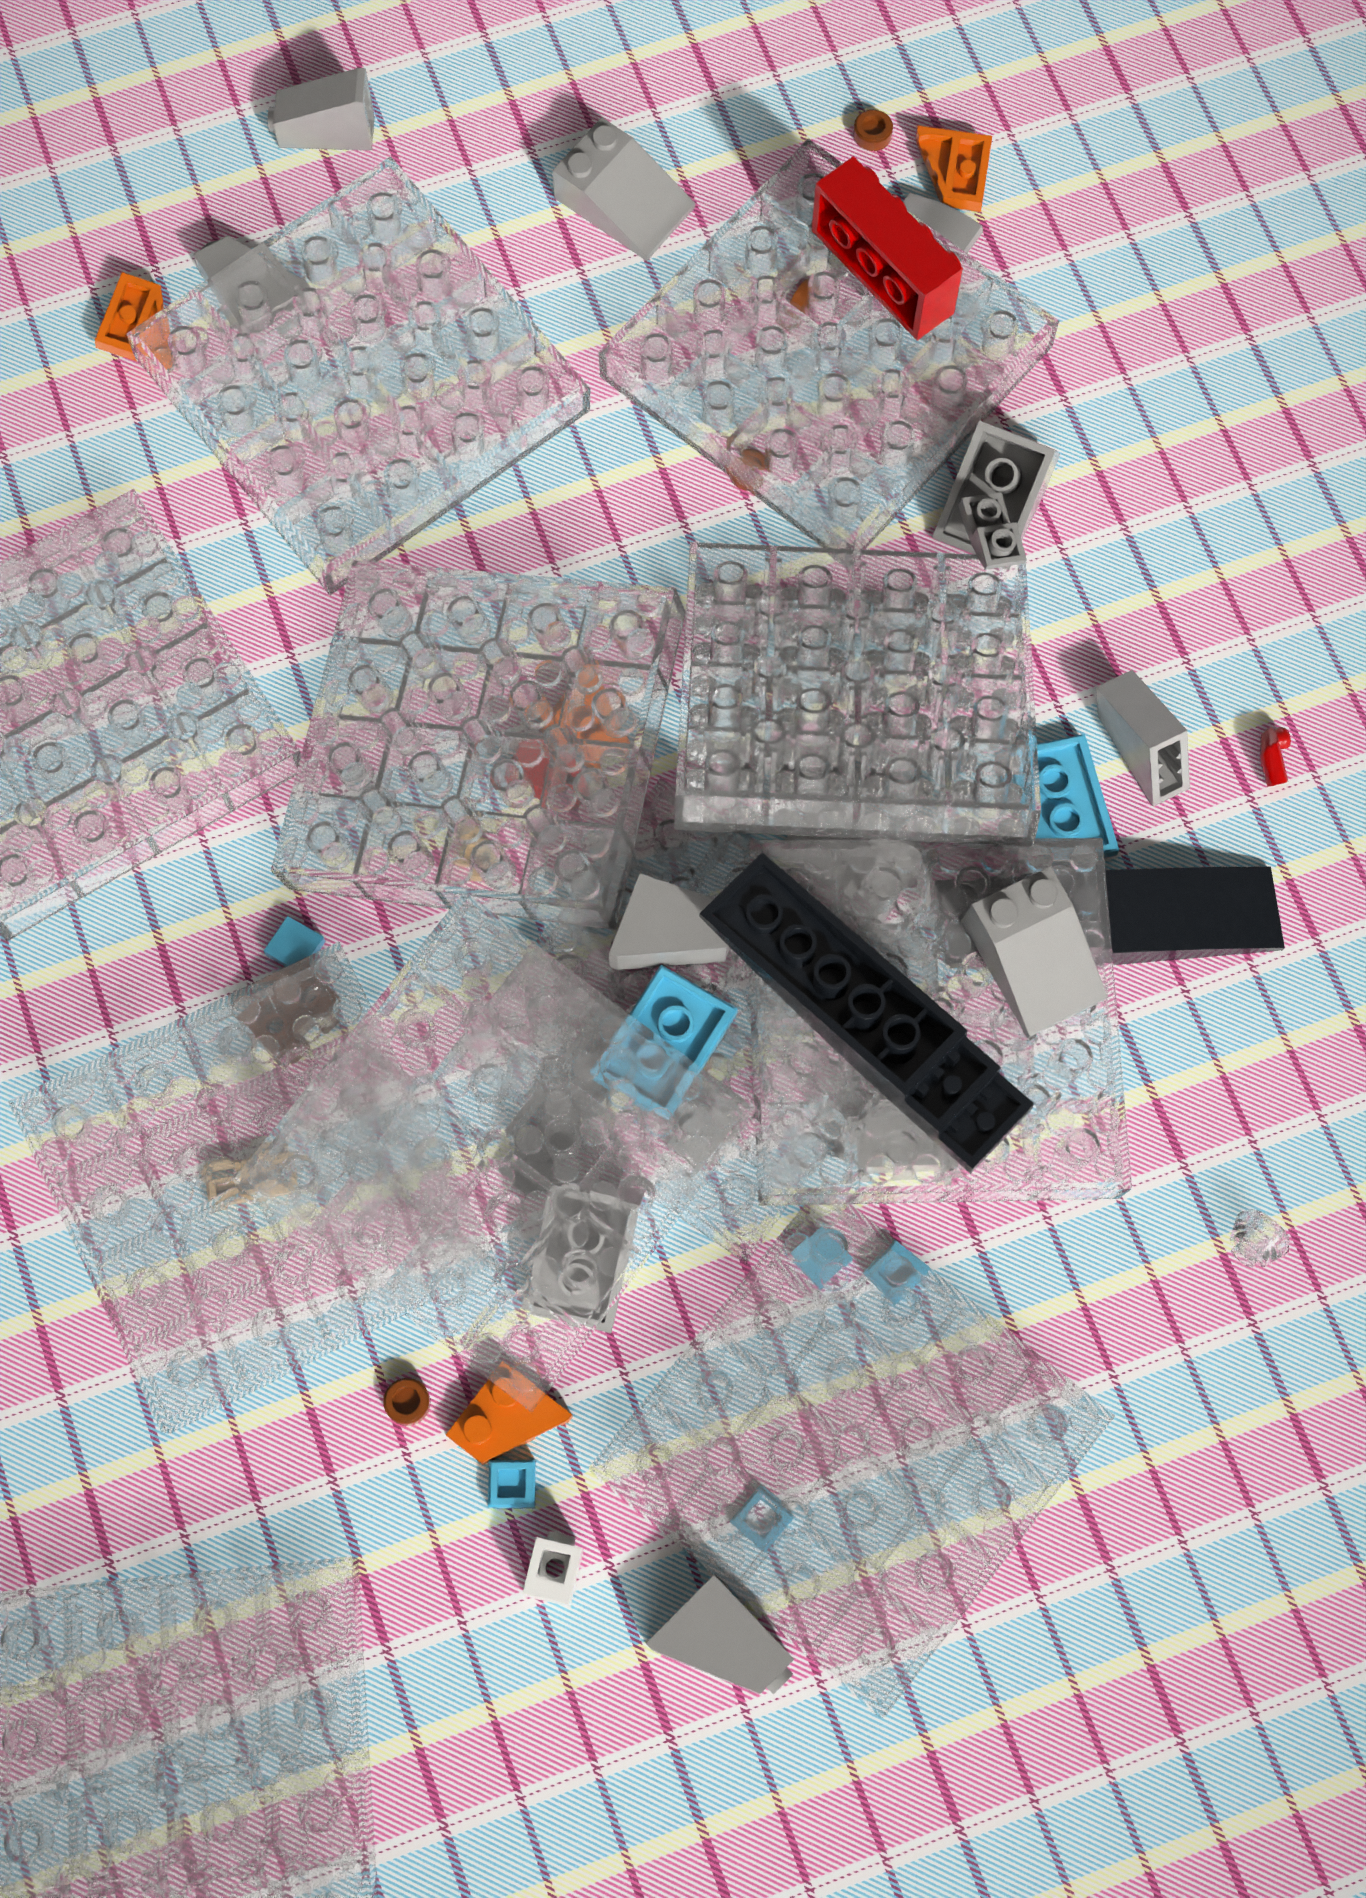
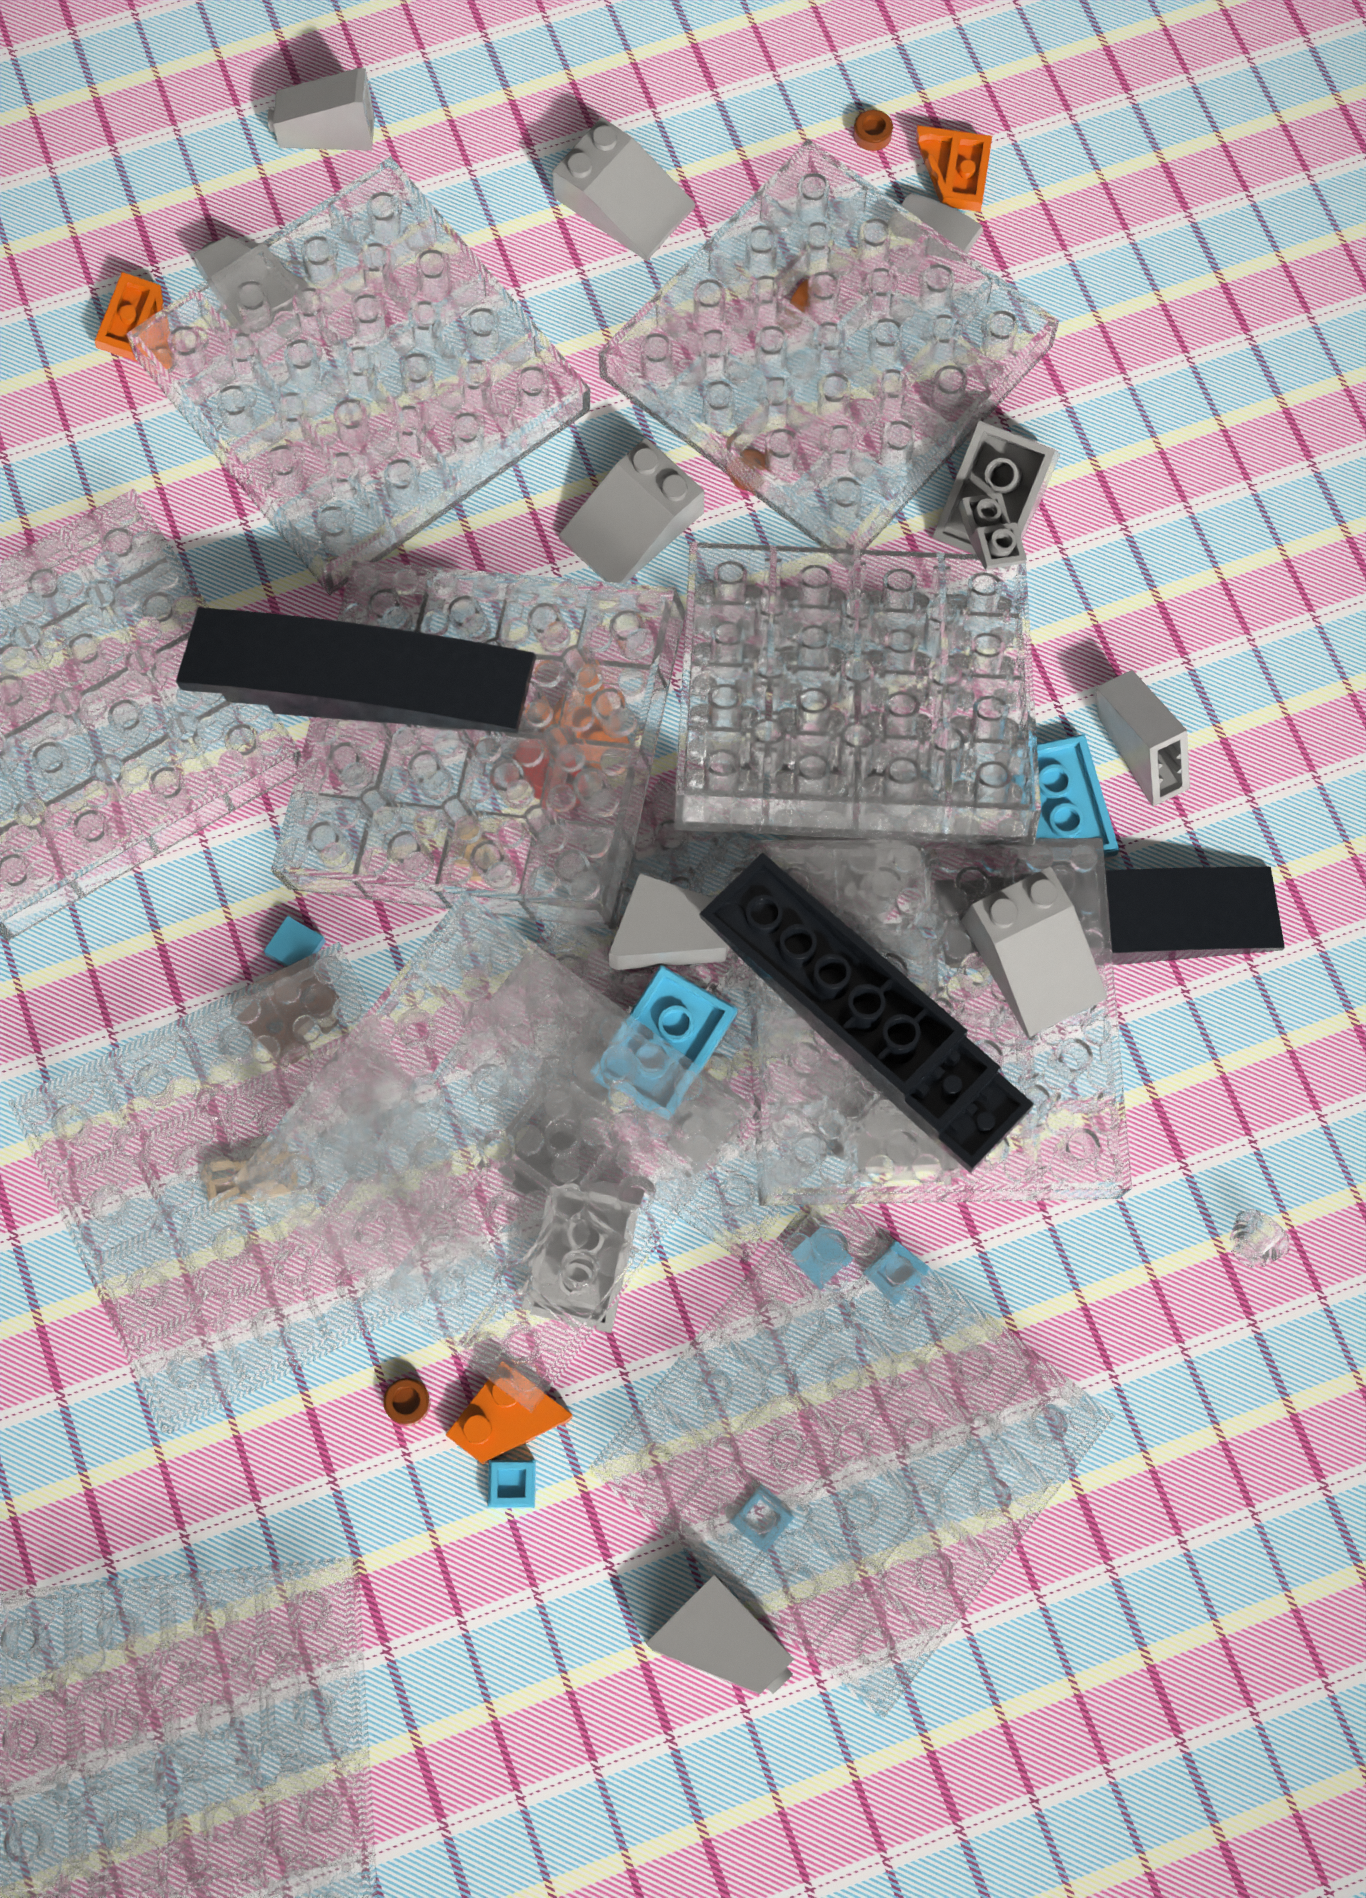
white brick [522,1531,583,1607] -> none
red brick [811,156,963,341] -> none
red arm [1260,727,1291,787] -> none
none -> black slope [175,607,536,733]
none -> light grey slope [559,438,704,591]

